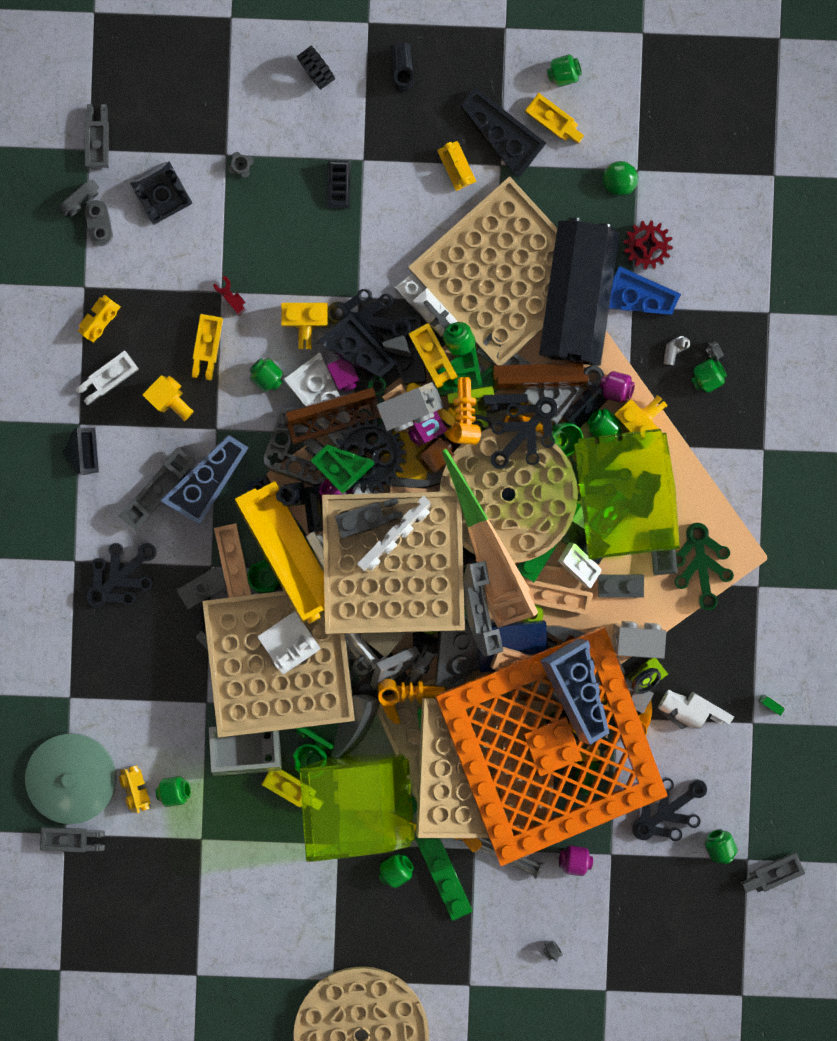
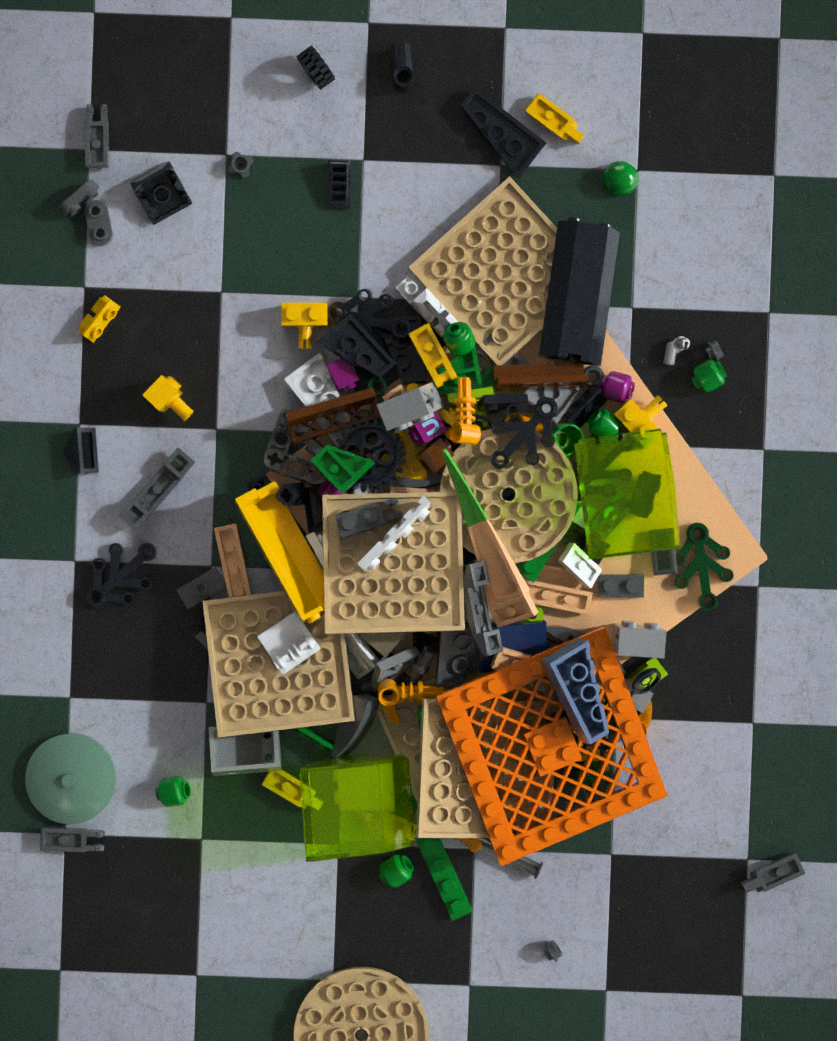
white hinge [76,351,139,405] -> none
yellow hinge [119,765,151,813] -> none
sand blue wedge [161,435,248,525] -> none
yellow hinge [192,314,224,380] -> none
dark red plate [213,276,246,316] -> none
green hair [247,560,281,594] -> none
green head [249,358,283,392] -> none
green hair [292,744,328,779] -> none
dark grey plate [348,655,372,687] -> none
dark grey slope [383,335,411,357] -> none
yellow hinge [437,141,477,191] -> none
green head [547,54,582,87] -> none
magenta head [559,845,593,876] -> none
blue wing [609,266,681,315] -> none
dark red gear [623,220,673,270] -> none
black plant [632,777,707,842] -> none
white plate [658,690,734,729] -> none
green head [704,829,738,864] -> none
green tile [759,694,785,716] -> none

